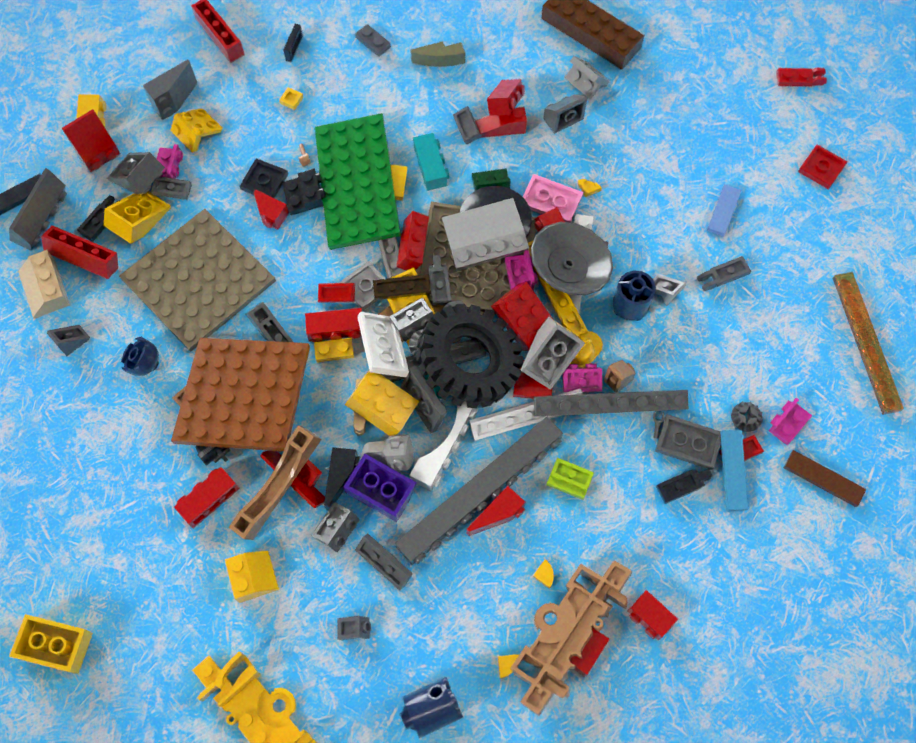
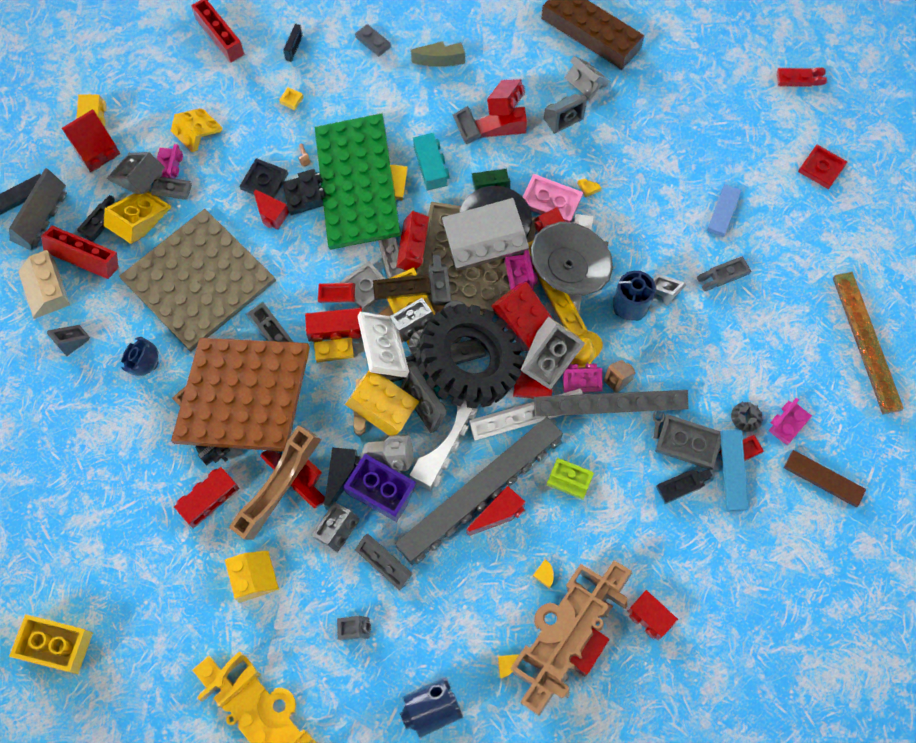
dark grey slope [143,59,198,120] -> none

